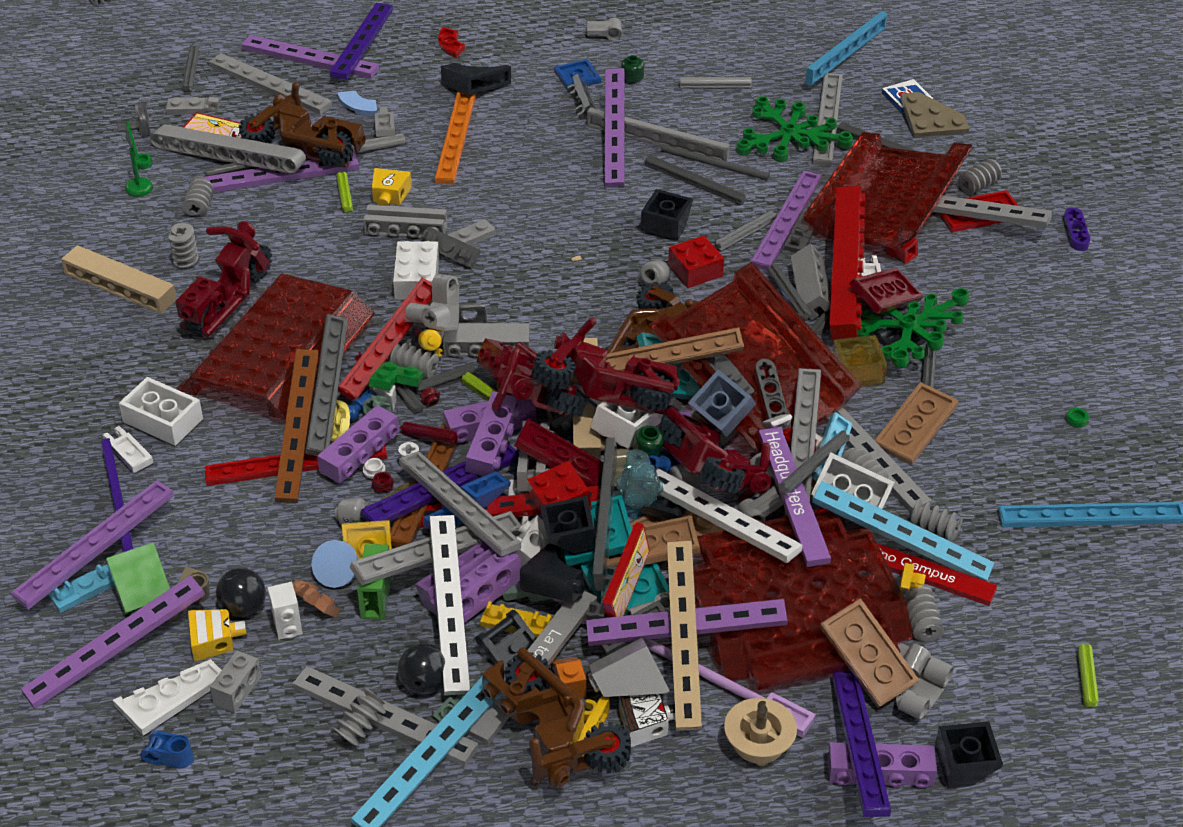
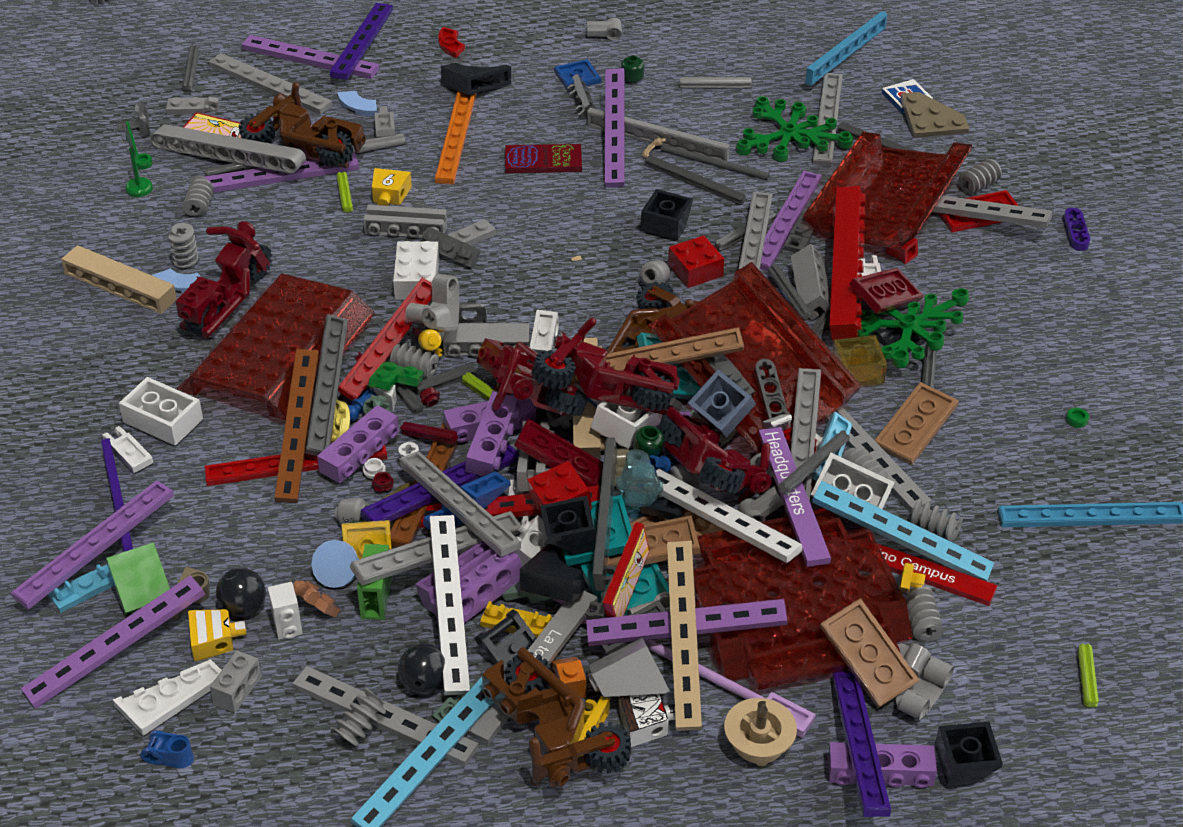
none -> light blue tile [153,268,201,293]
none -> dark red tile [505,144,582,174]
none -> white plate [530,310,559,353]
none -> tan piece [642,138,666,158]
none -> light grey tile [734,192,772,301]

